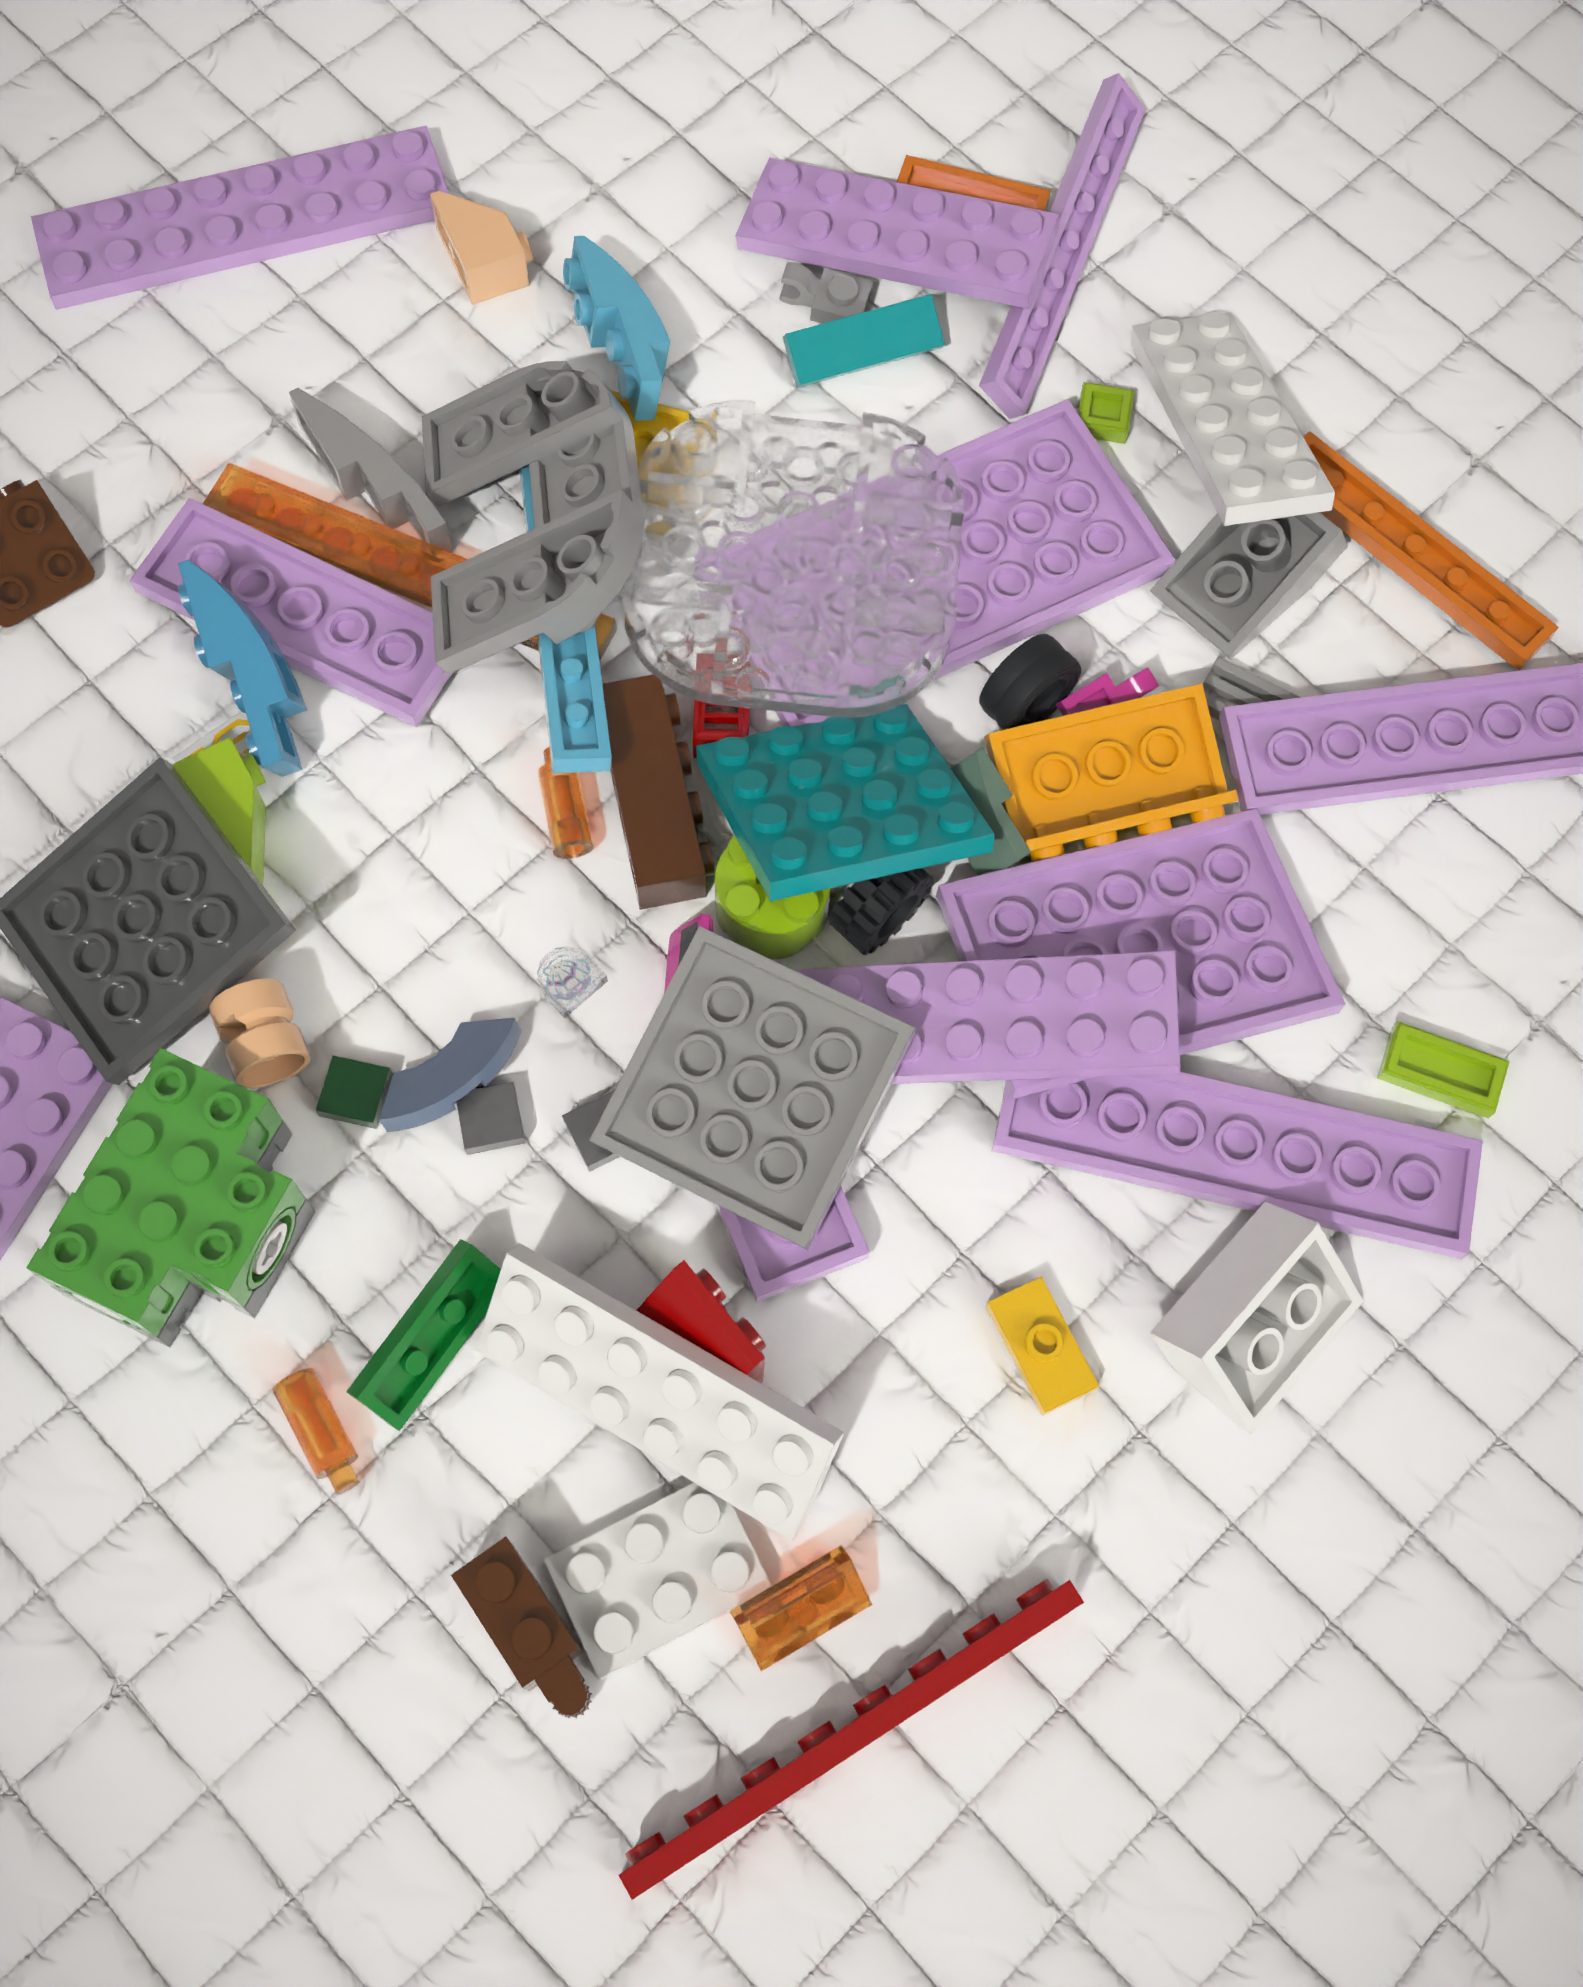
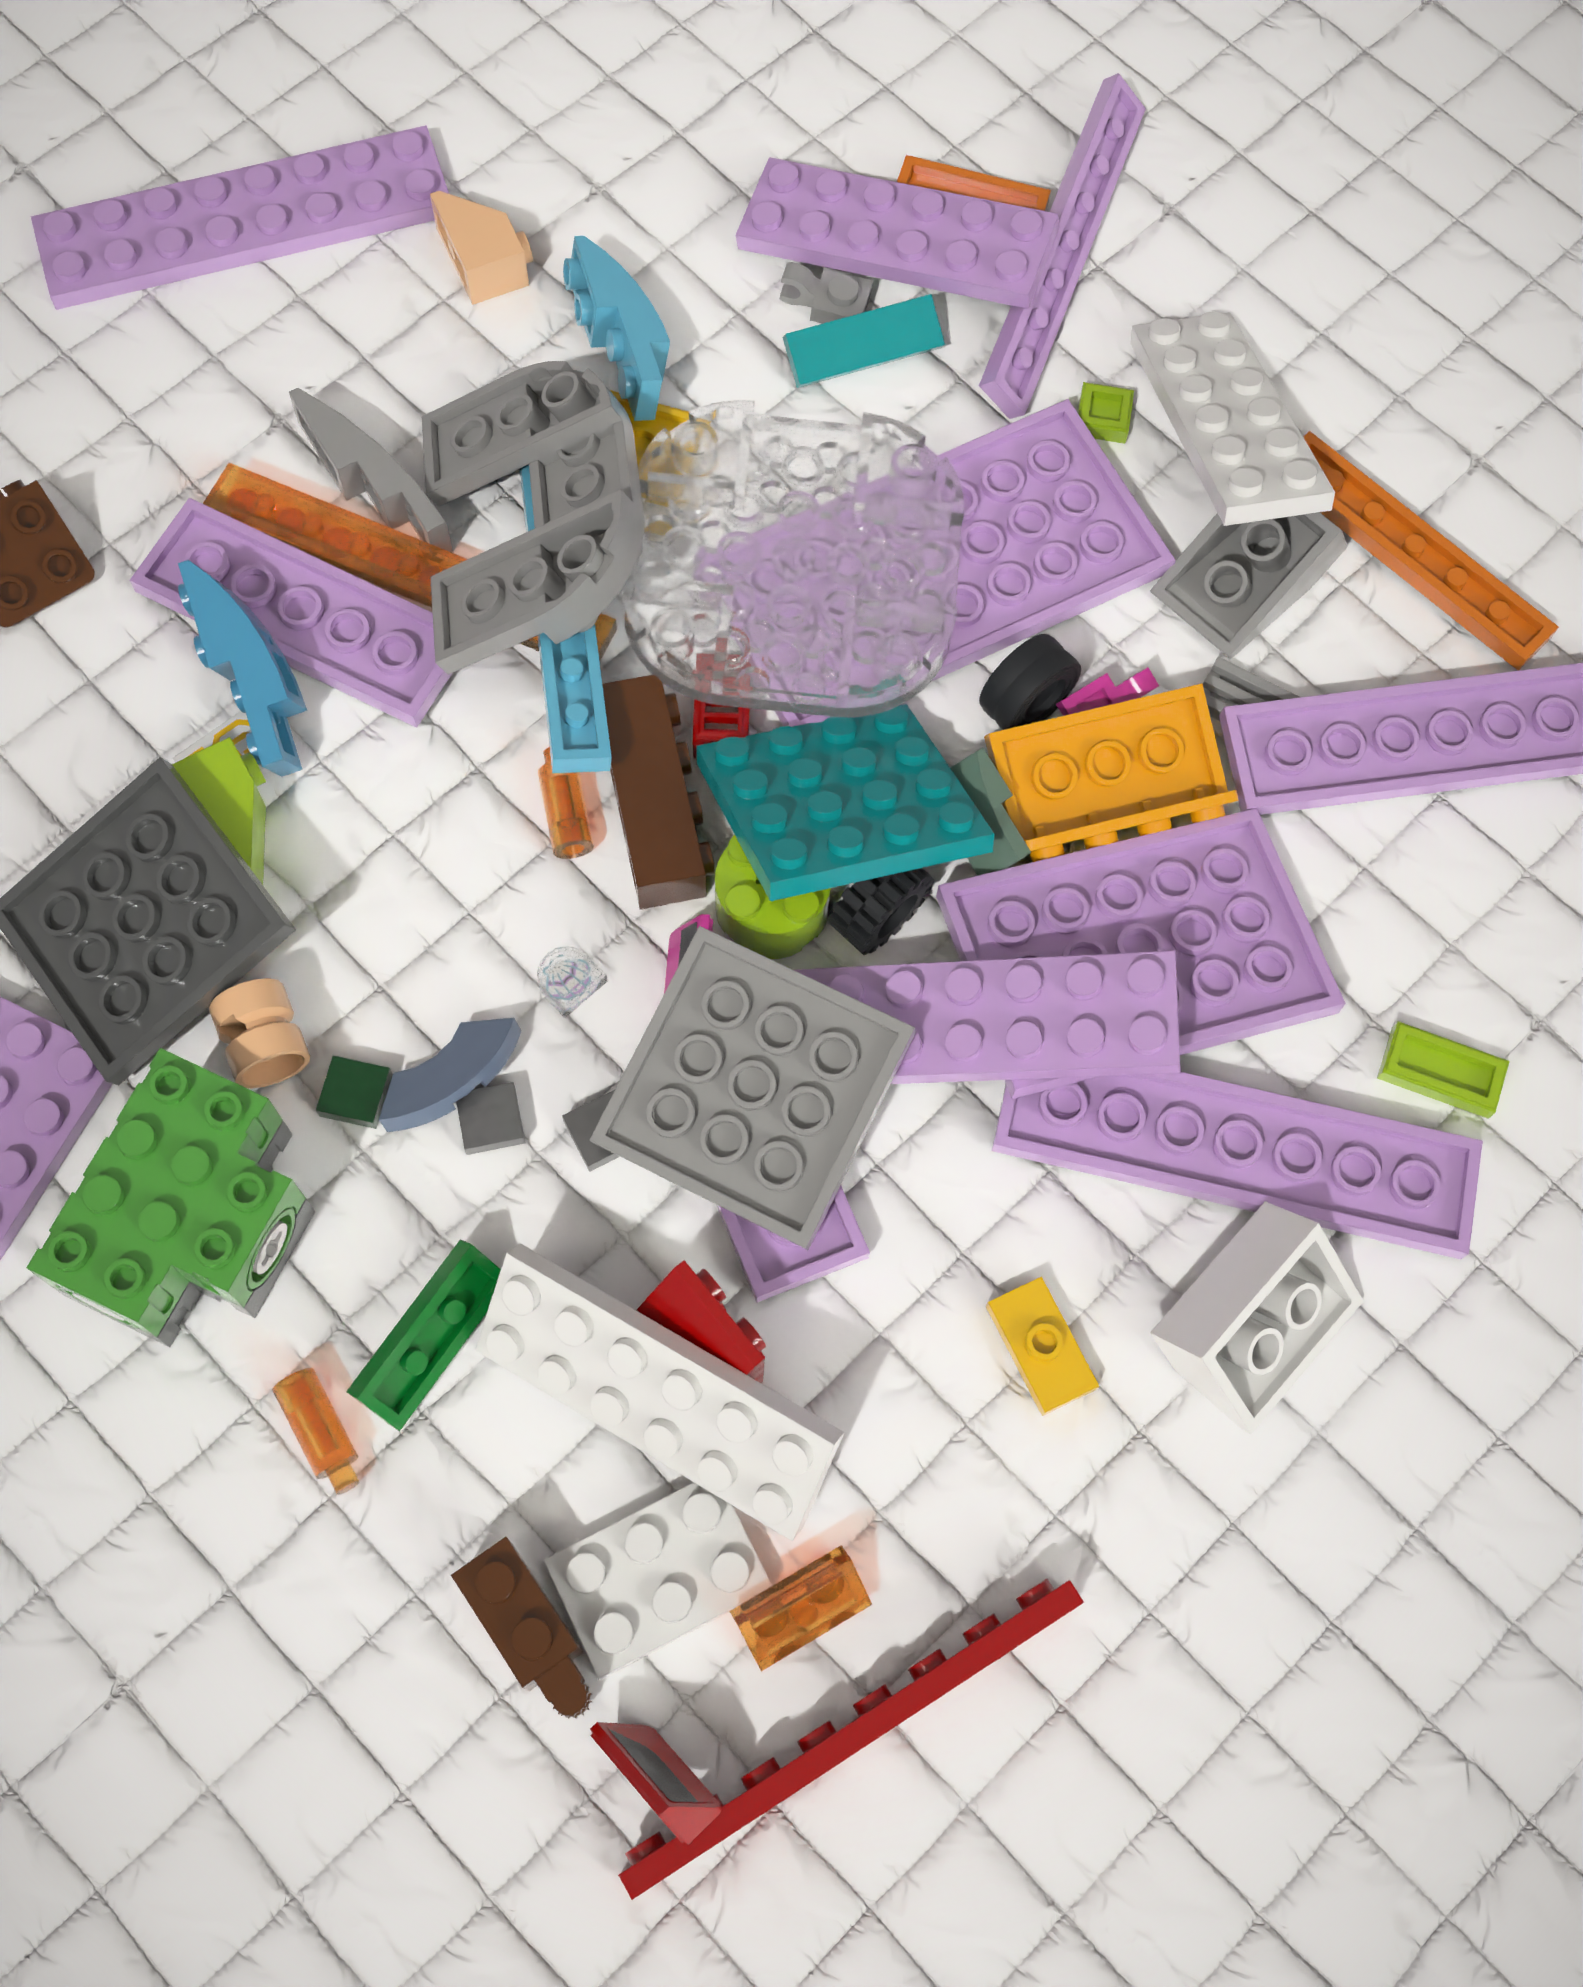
none -> red slope [590,1722,722,1845]

